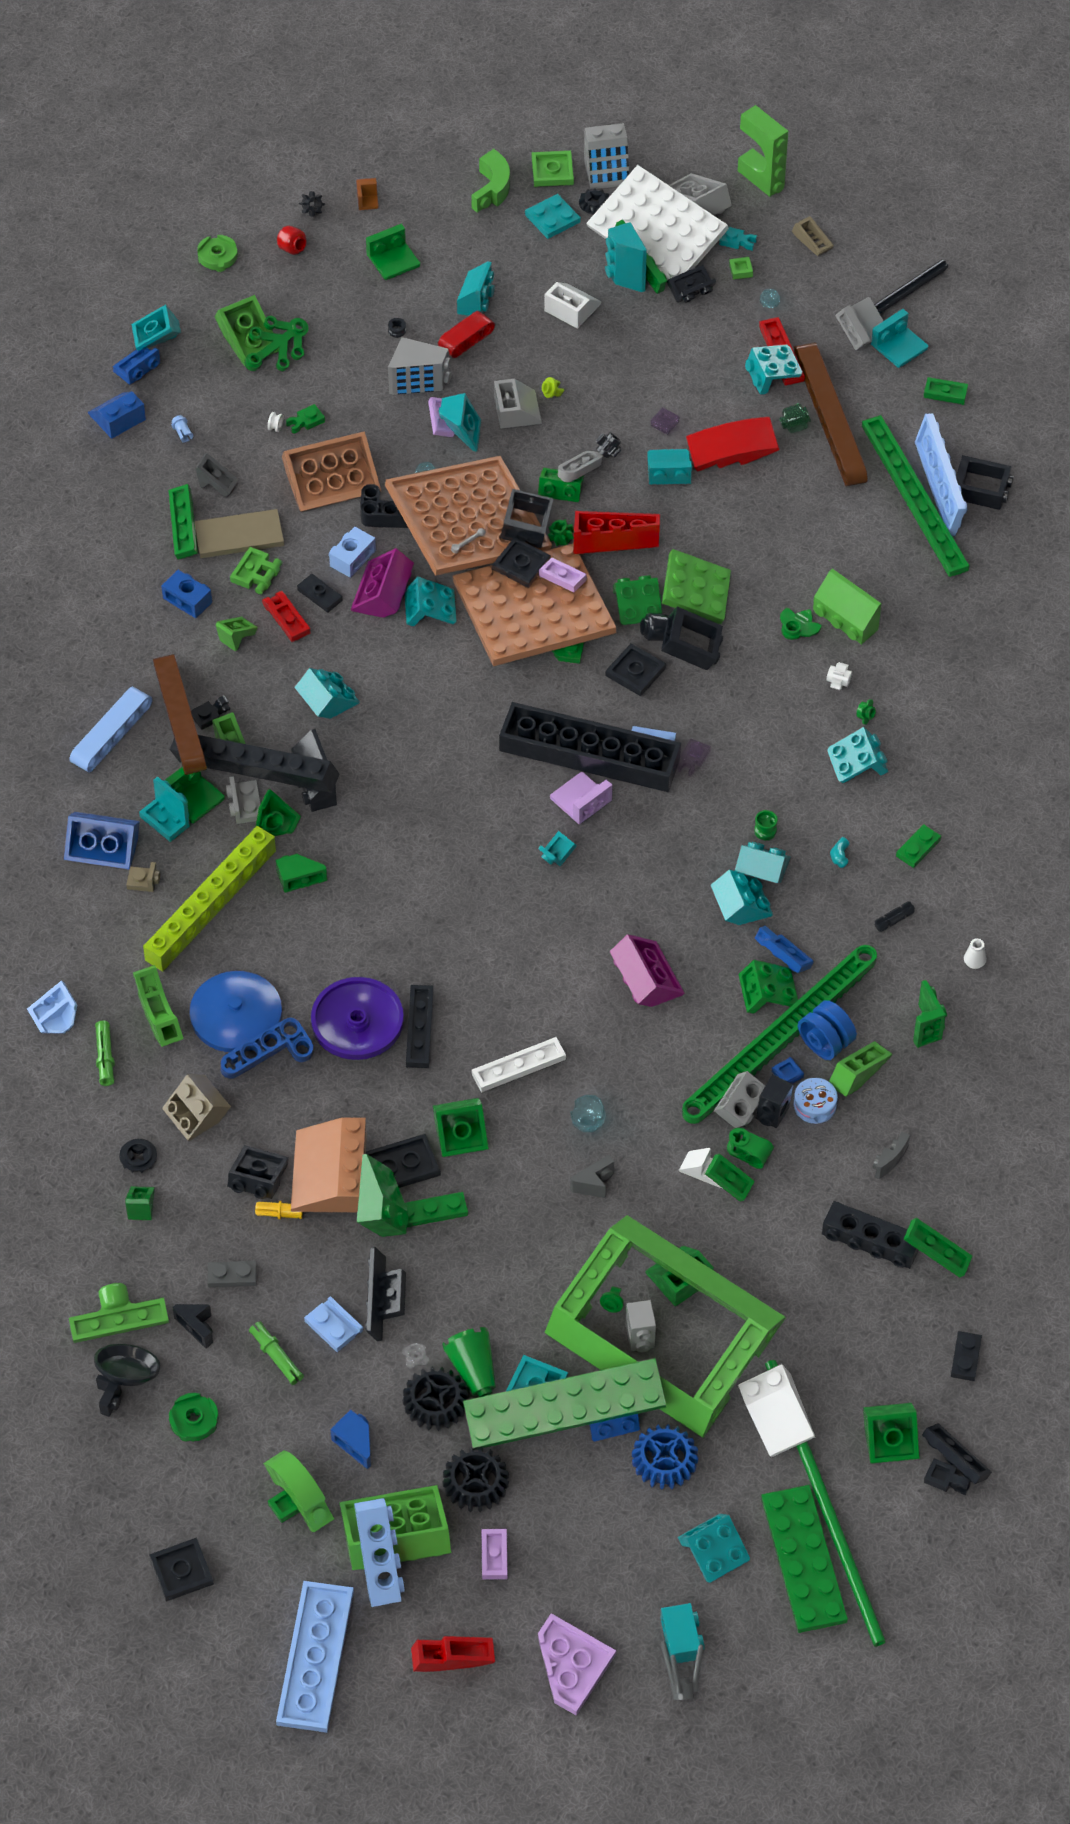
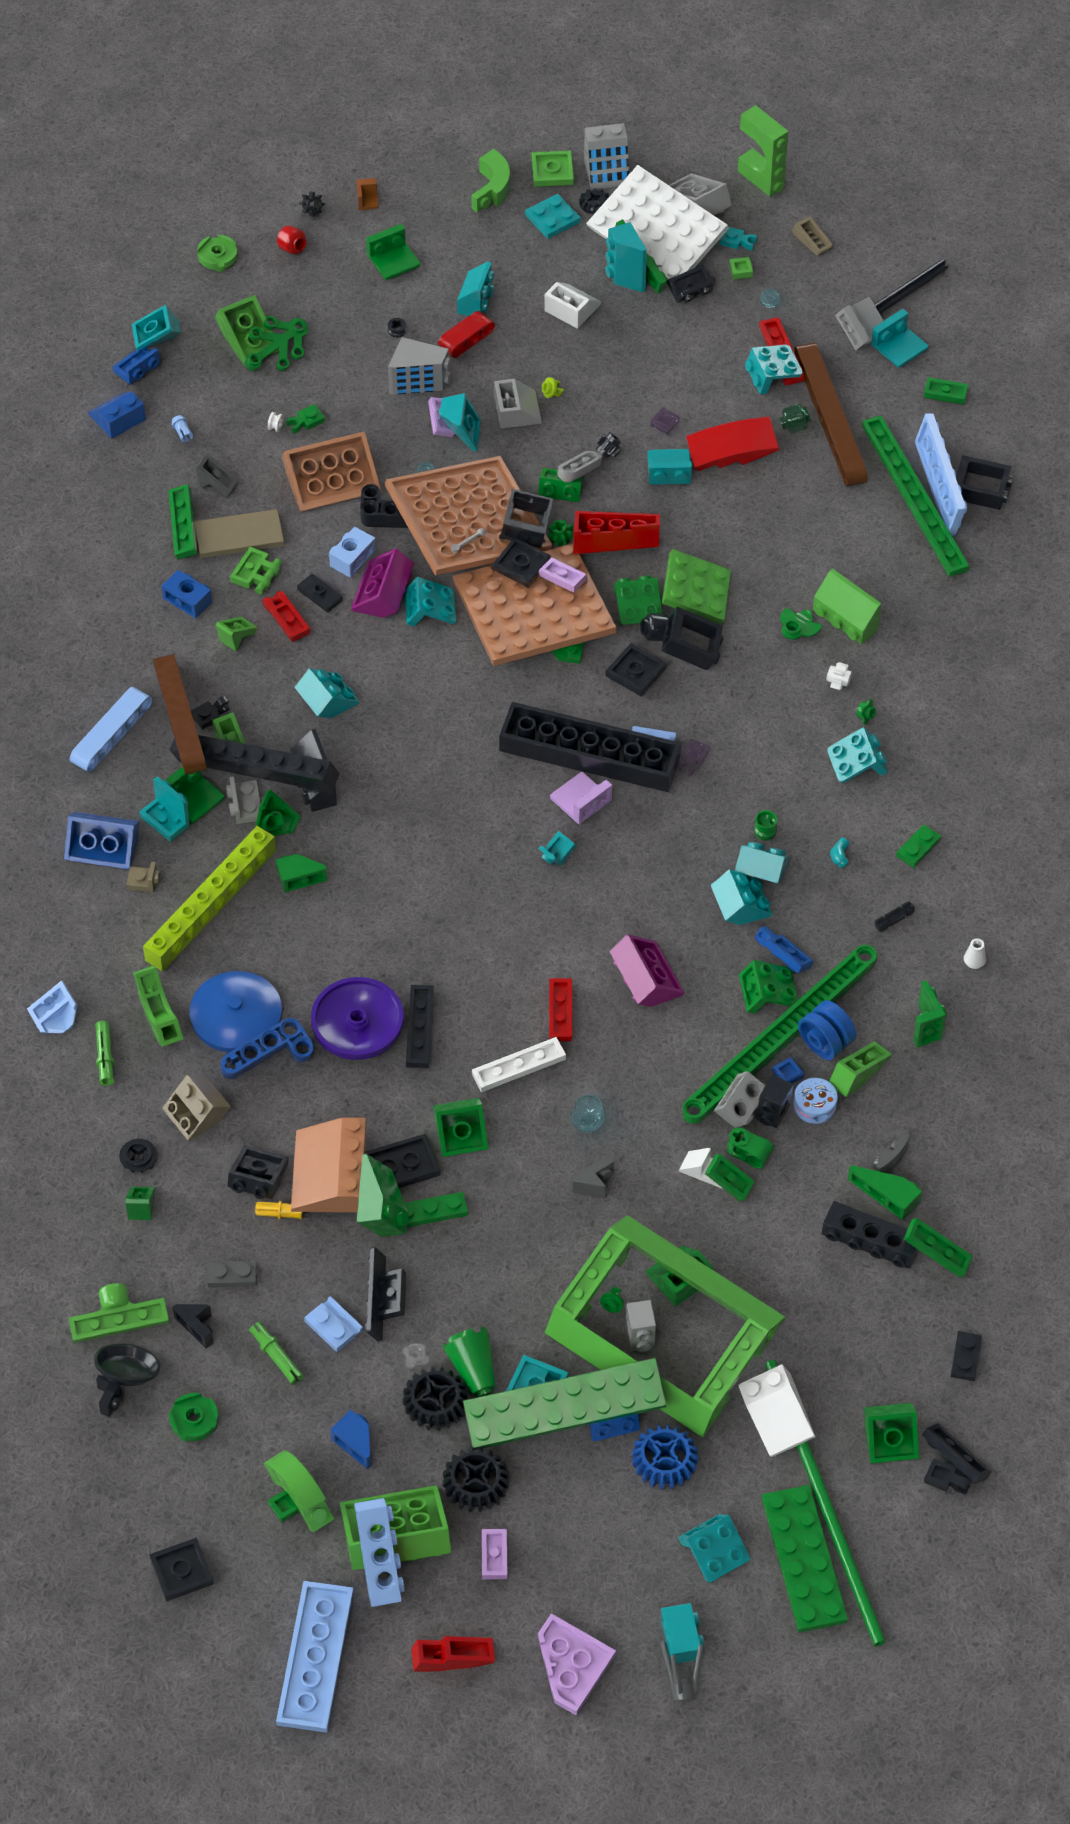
none -> red plate [549,978,572,1041]
none -> green slope [848,1165,922,1221]

